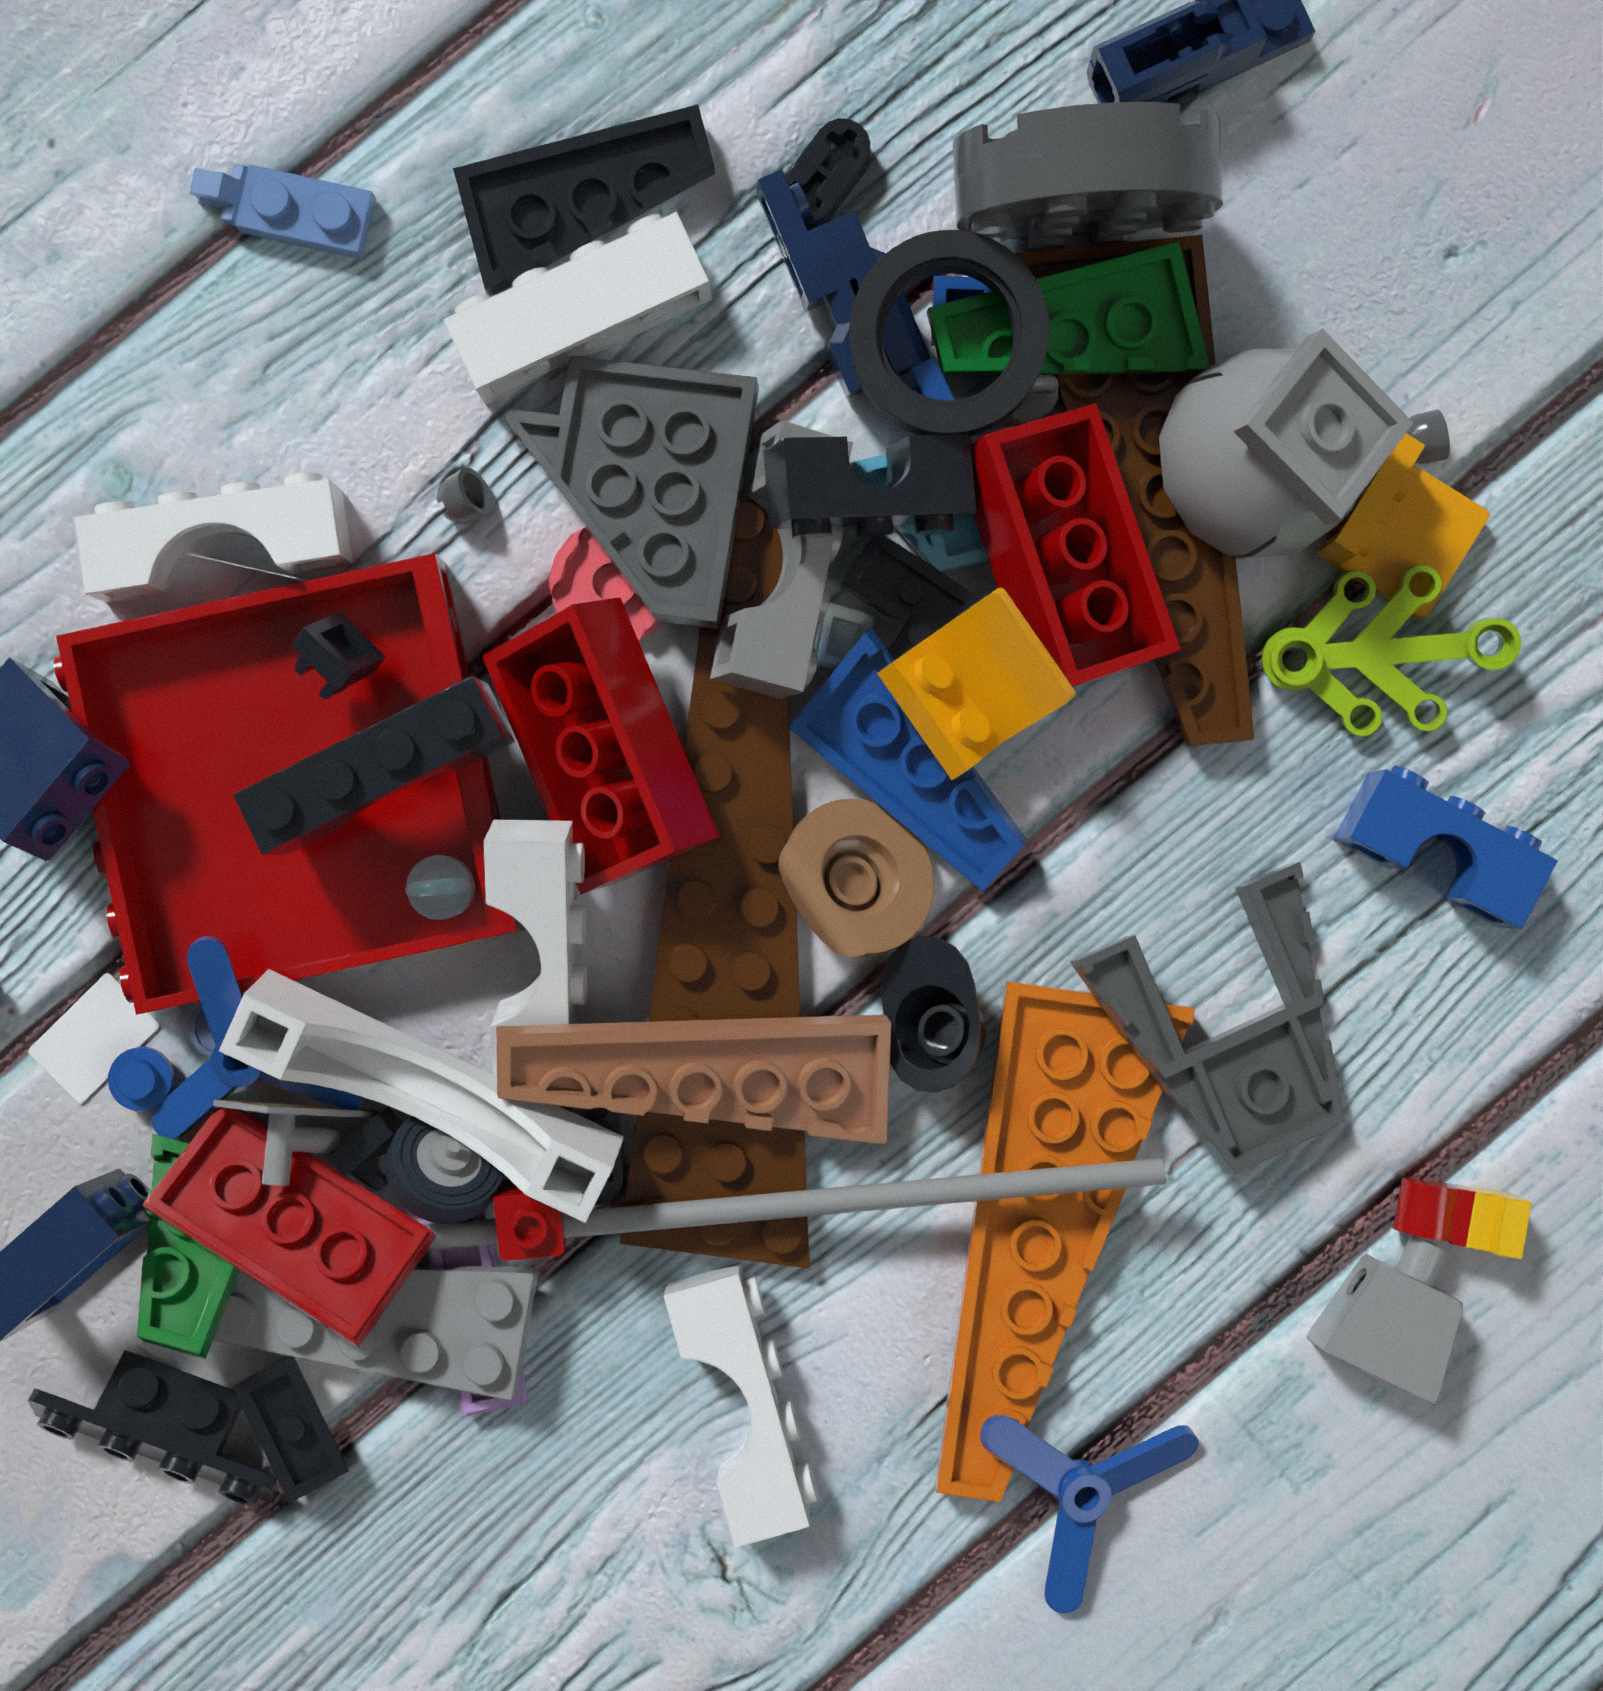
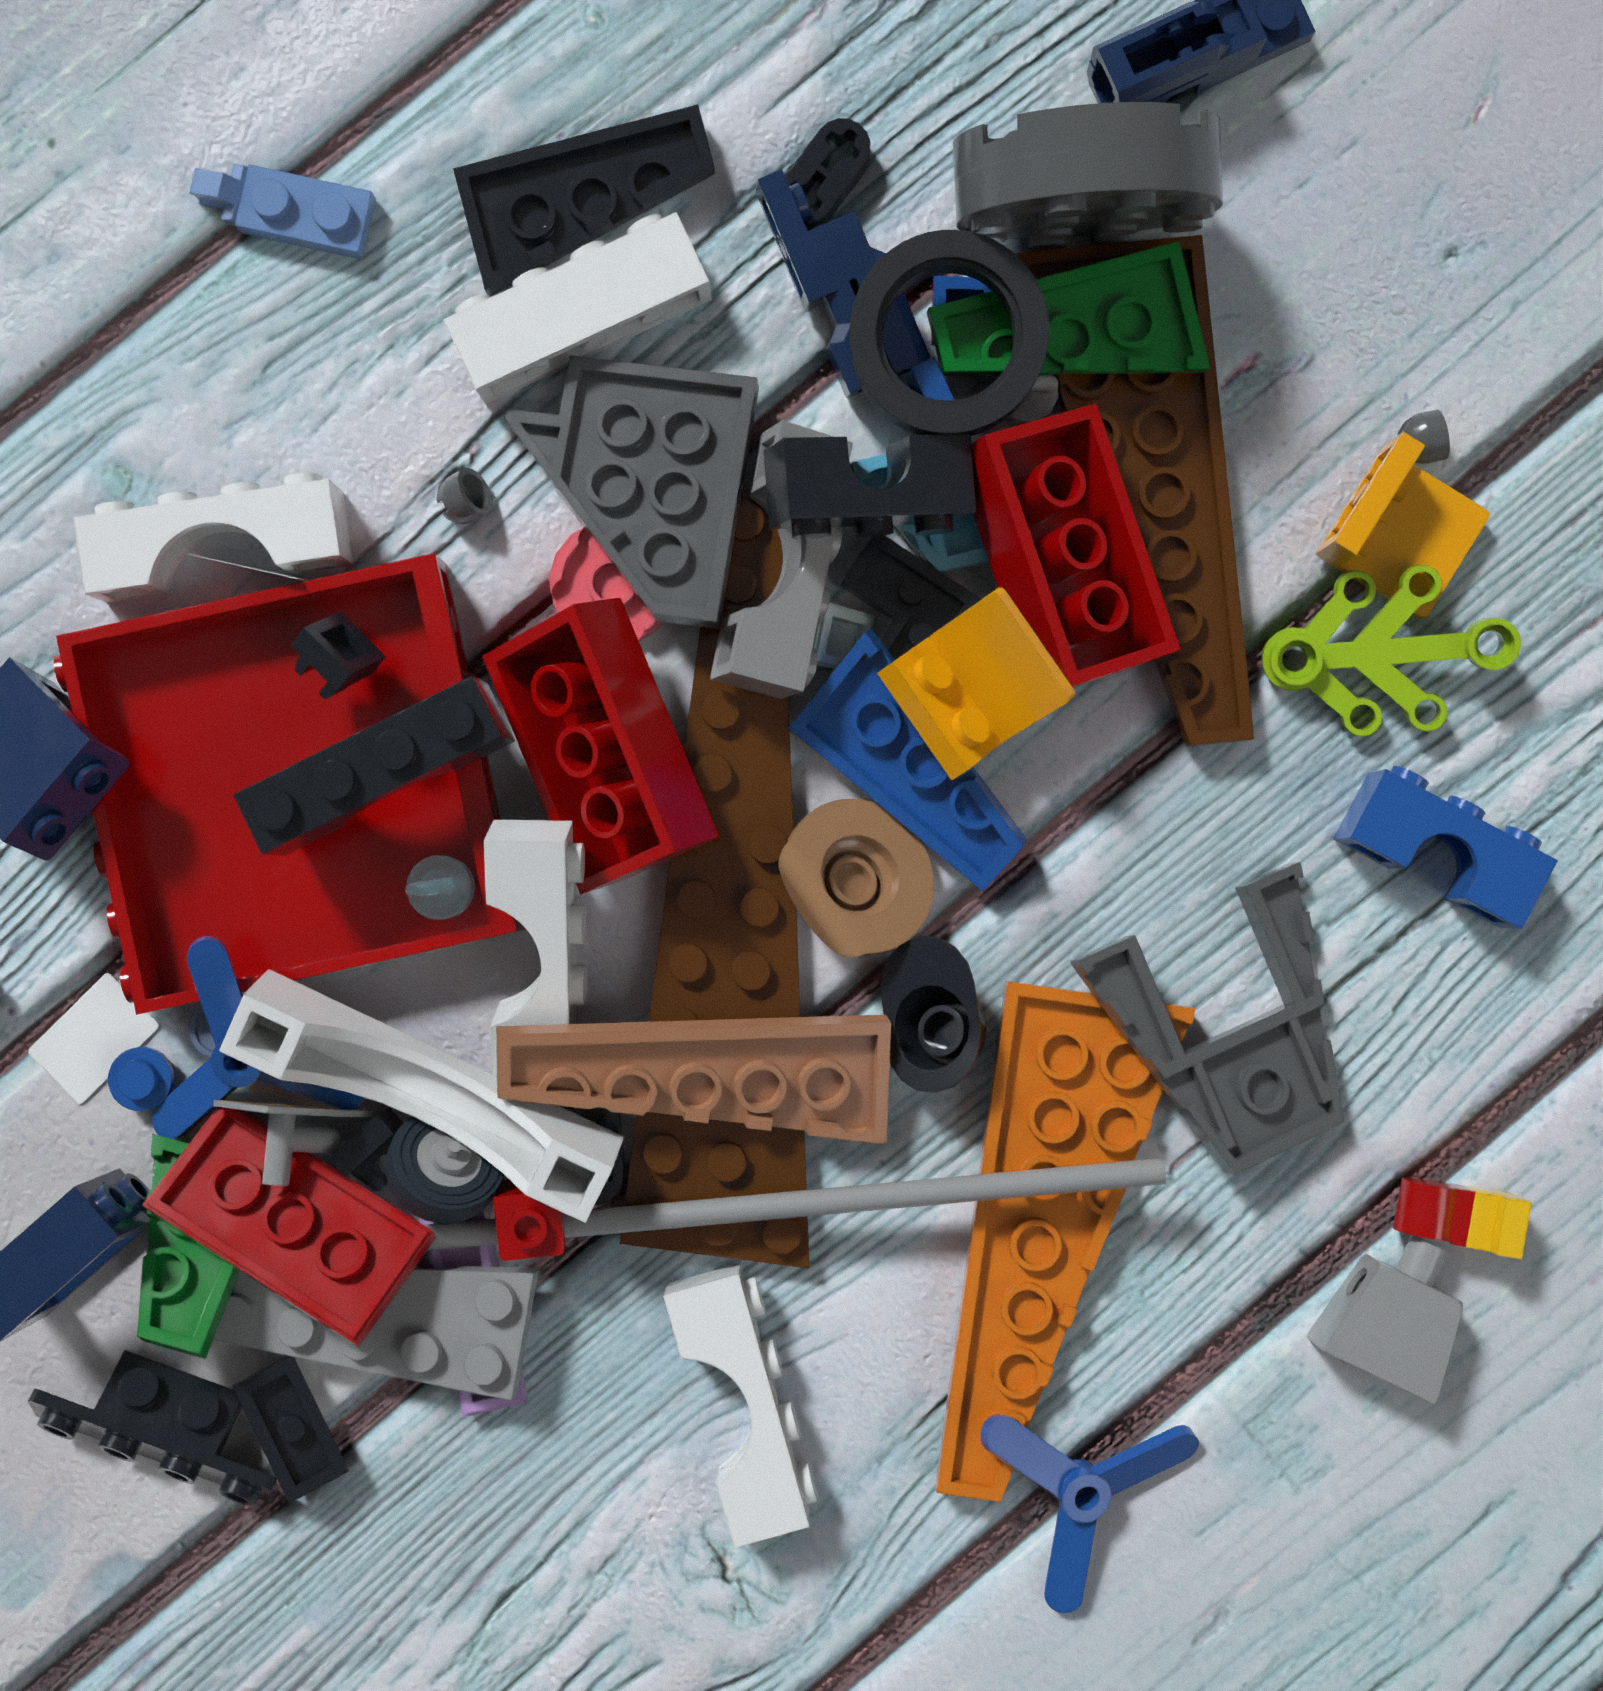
light grey plate [1159,328,1413,558] -> none

